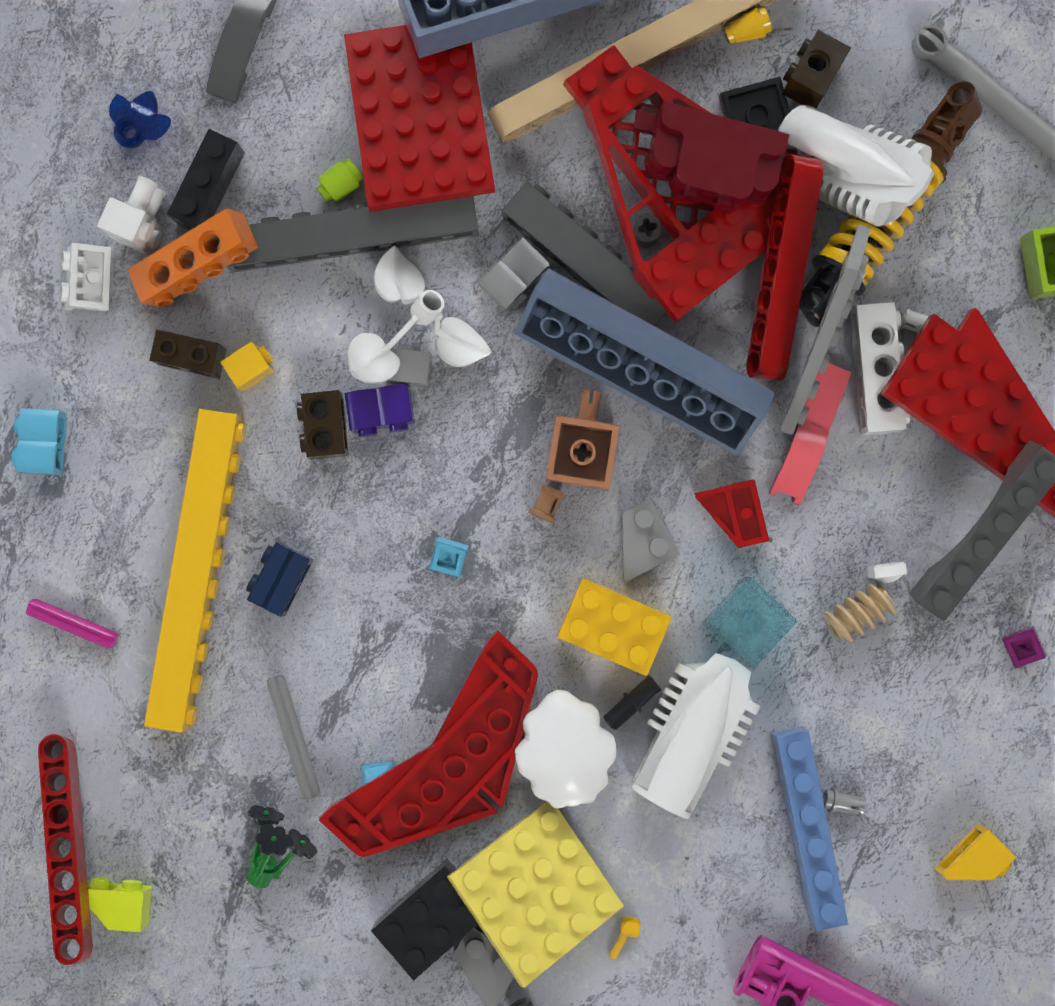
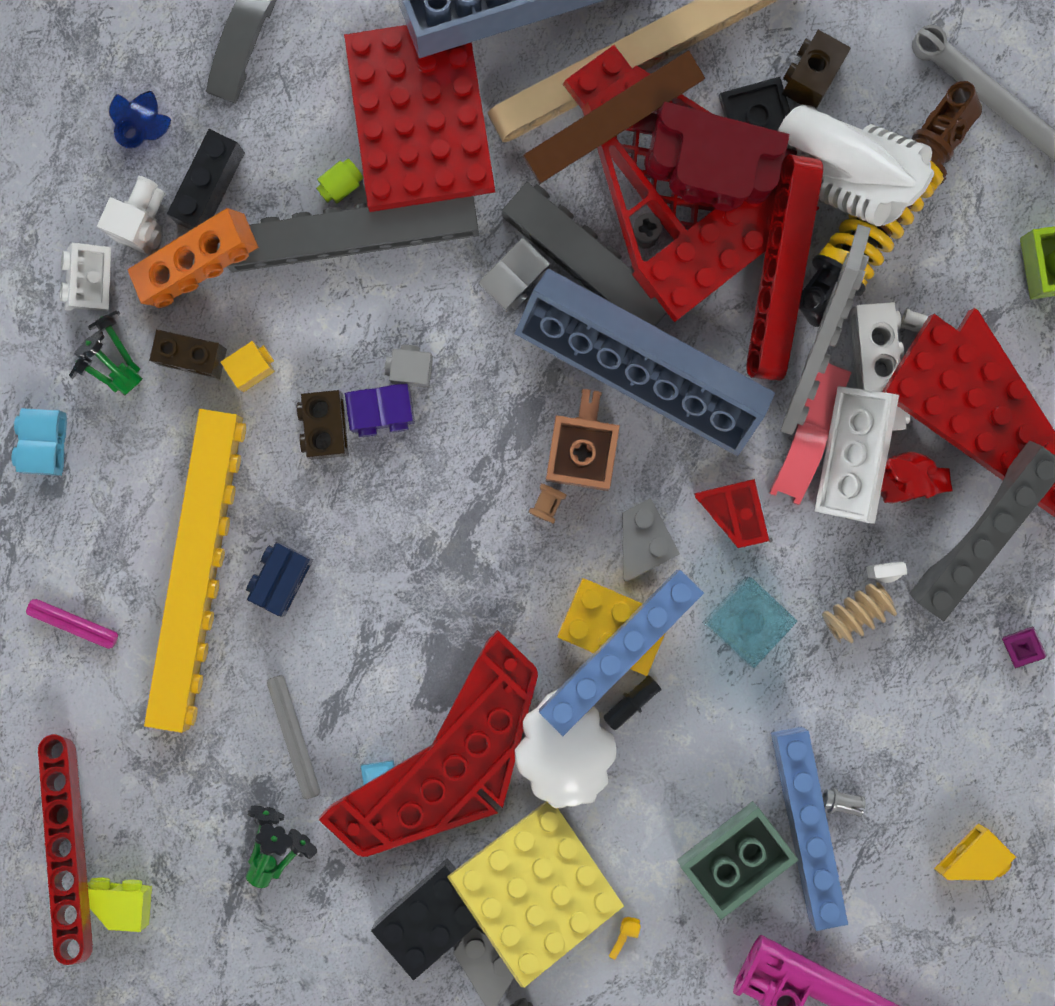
white plant [347,246,492,384] -> none
medium azure tile [429,537,469,578] -> none
white connector [631,653,761,819] -> none
yellow cone [723,7,772,45] -> none
none -> plant [69,310,143,396]
none -> reddish brown tile [522,50,706,185]
none -> medium blue brick [539,570,704,736]
none -> sand green brick [677,801,798,920]
none -> white tile [815,386,899,524]
none -> red piece [881,452,953,504]

